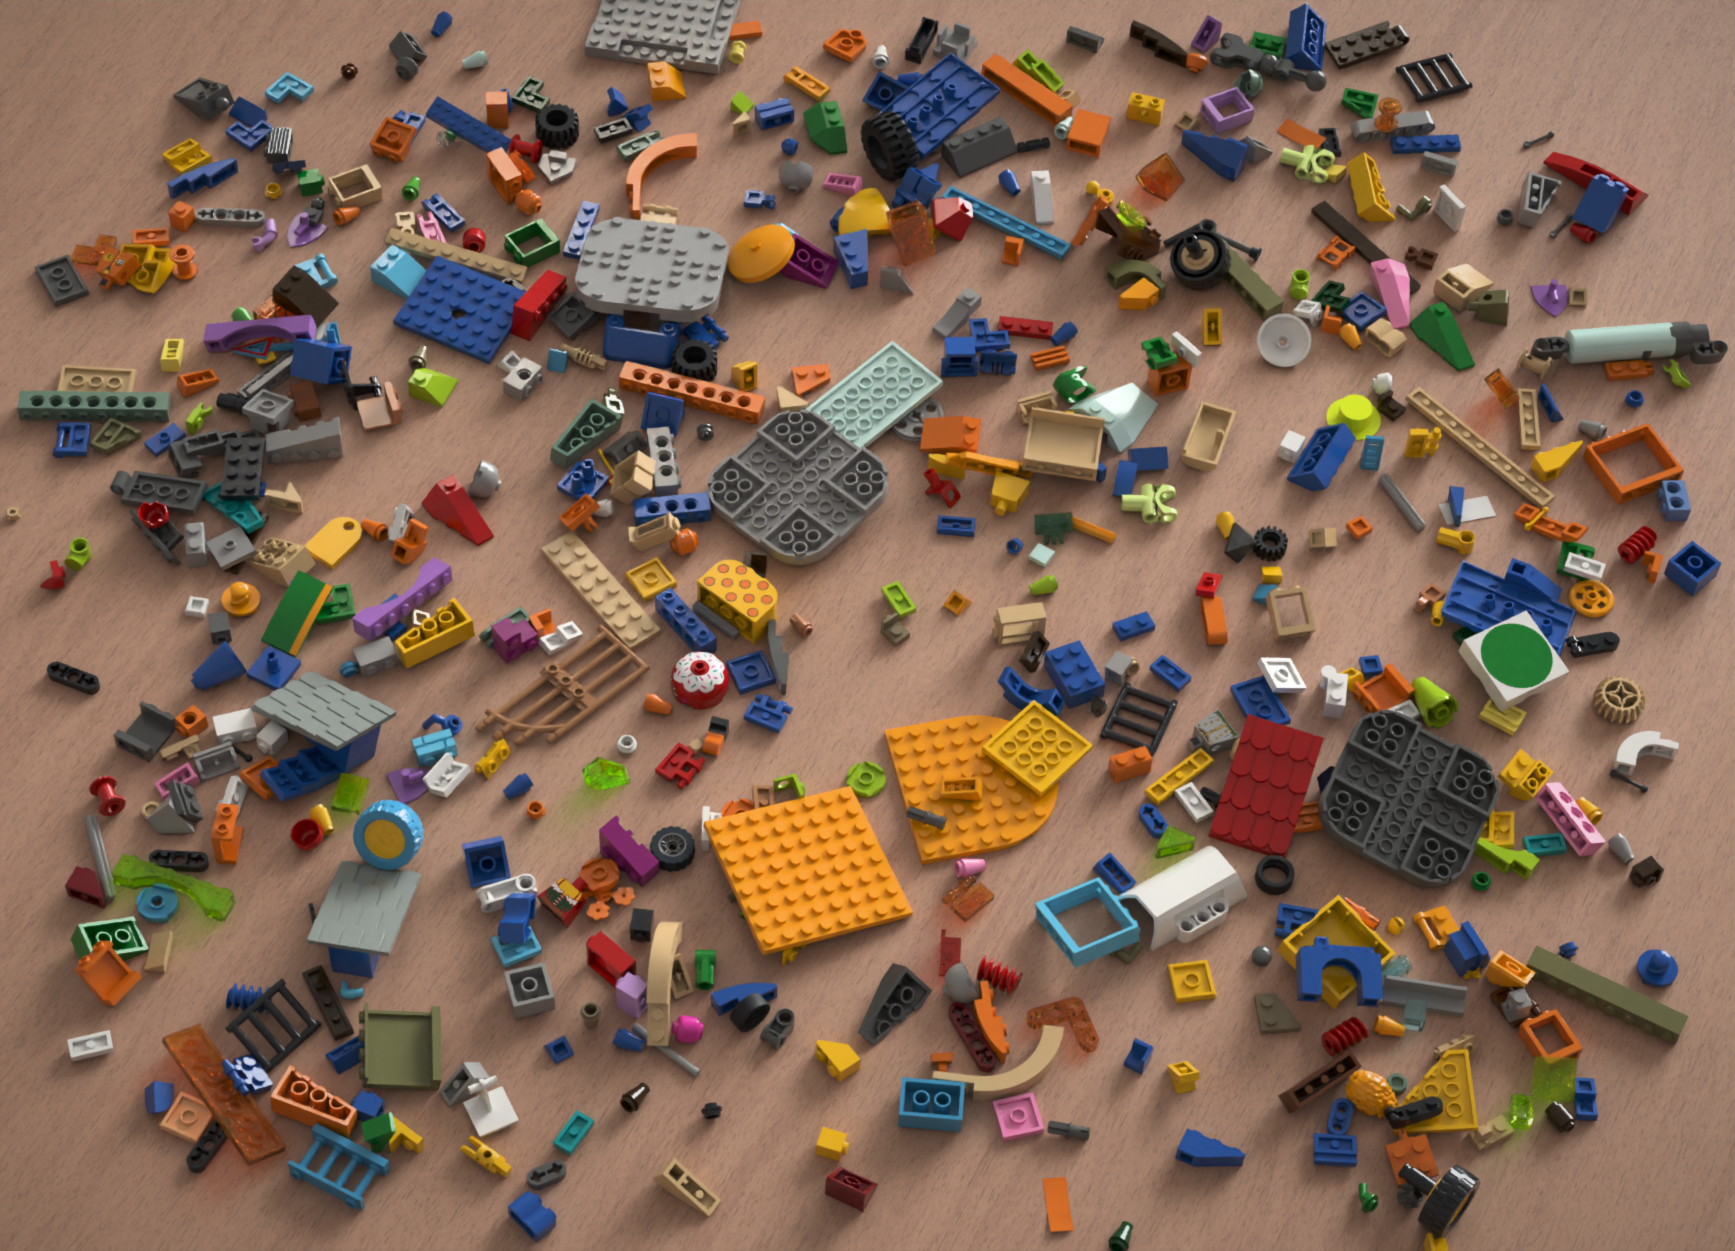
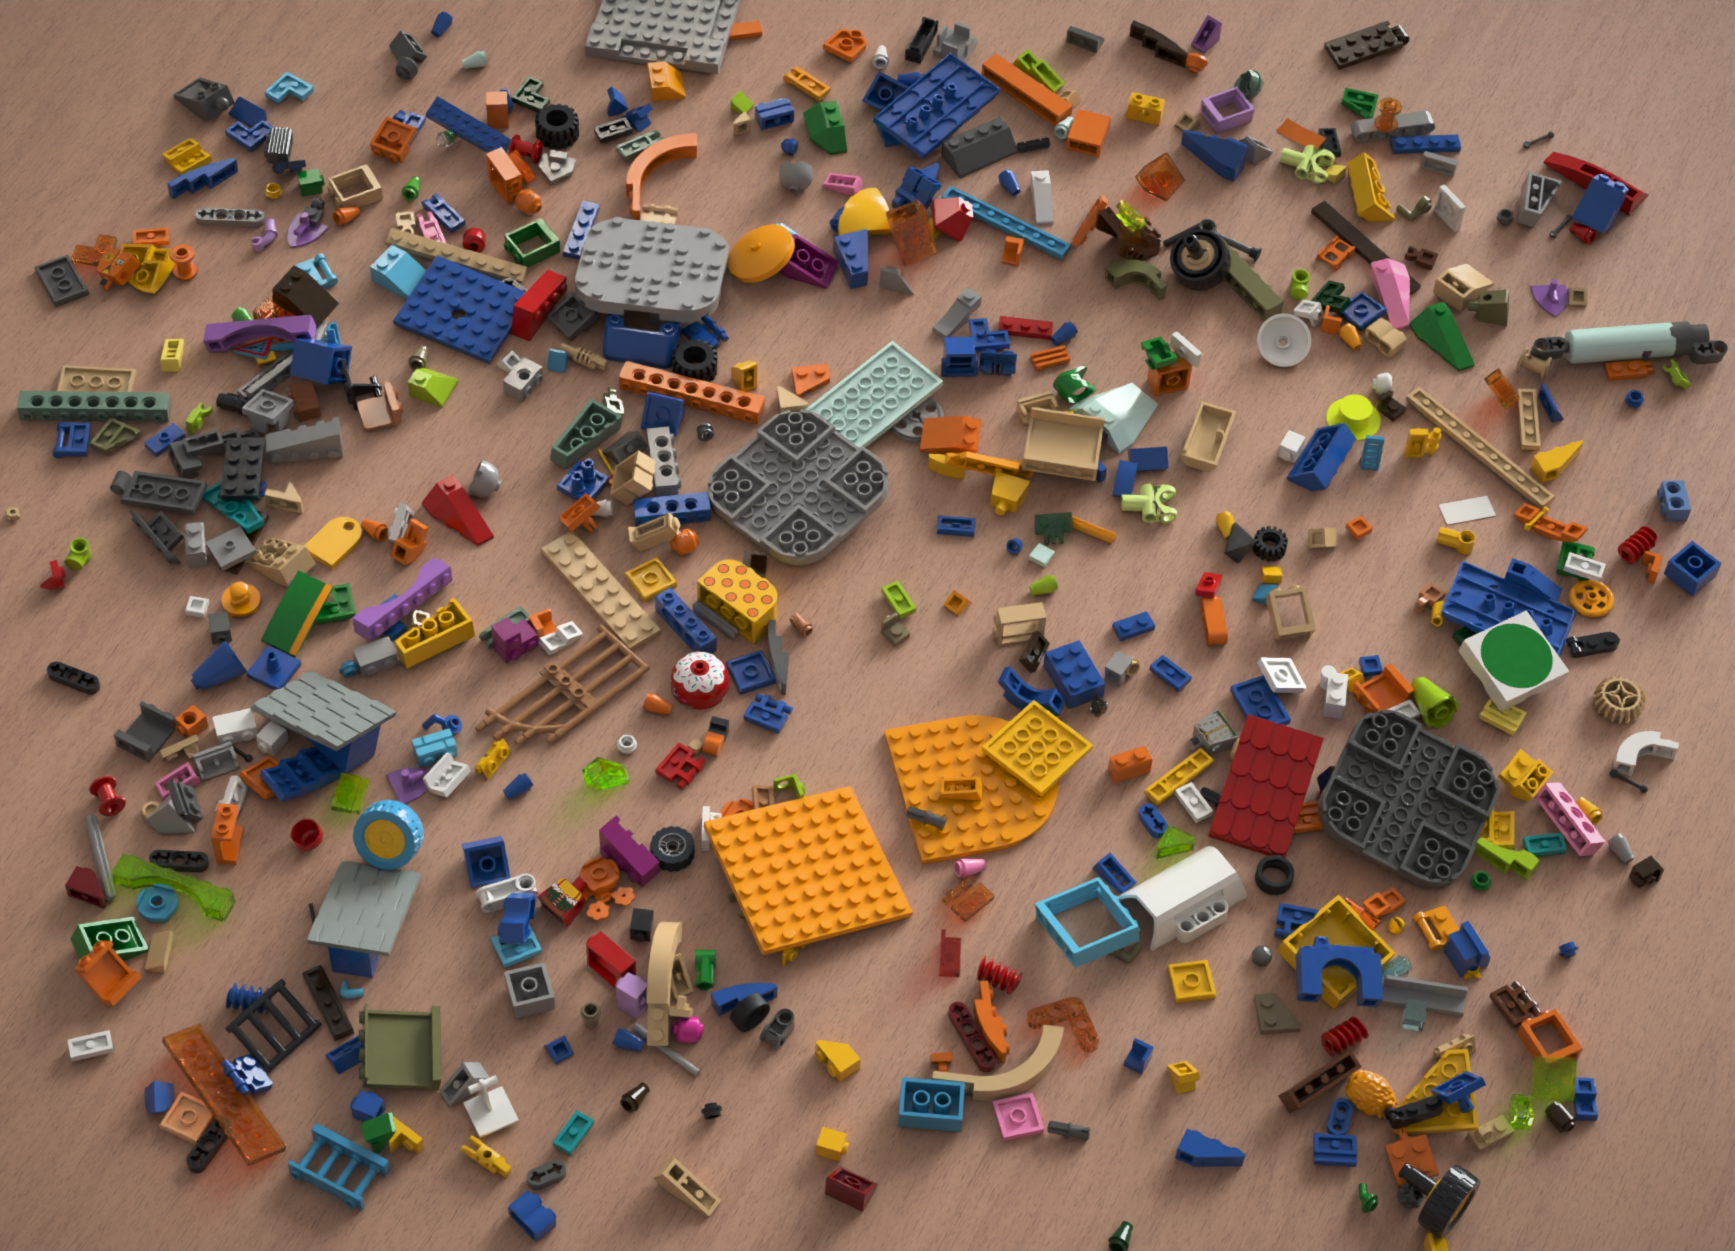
red hair [137,501,169,529] -> none
orange brick [168,201,196,233] -> none
orange slope [177,368,219,397] -> none
orange wedge [270,1065,358,1139] -> none
yellow cone [309,805,334,836] -> none
reddish brown plate [341,63,358,80] -> none
orange plate [526,801,546,820] -> none
light yellow bush [729,41,746,64] -> none
blue plate [744,190,776,209] -> none
lime tile [846,762,886,798] -> none
dark grey wedge [858,963,932,1045] -> none
black tyre [860,111,919,181] -> none
red bracket [923,468,961,508] -> none
light grey cylinder [943,962,980,1004] -> none
orange sticker [1043,1177,1074,1232] -> none
yellow plate [1086,181,1114,206] -> none
black bar [1100,682,1178,757] -> none
light orange slope [1118,277,1159,310] -> none
yellow slope [1200,308,1222,345] -> none
dark grey piece [1209,33,1327,92] -> none
green plate [1250,31,1287,60] -> none
blue slope [1285,3,1326,71] -> none
light orange cone [1373,1015,1405,1038] -> none
light grey axle [1379,473,1426,532] -> none
sand green tile [1387,1073,1408,1095] -> none
black bar [1395,53,1473,103] -> none
blue slope [1448,486,1464,527] -> none
light orange slope [1484,950,1536,987] -> none
light grey brick [1501,988,1532,1022] -> none
olive brick [1526,946,1688,1045] -> none
light grey cone [1578,420,1607,440] -> none
orange window [1583,423,1684,505] -> none
blue plate [1637,949,1678,987] -> none
none -> tan hinge [669,996,694,1018]
none -> orange slope [1363,887,1406,918]
none -> blue tile [1431,1071,1486,1113]

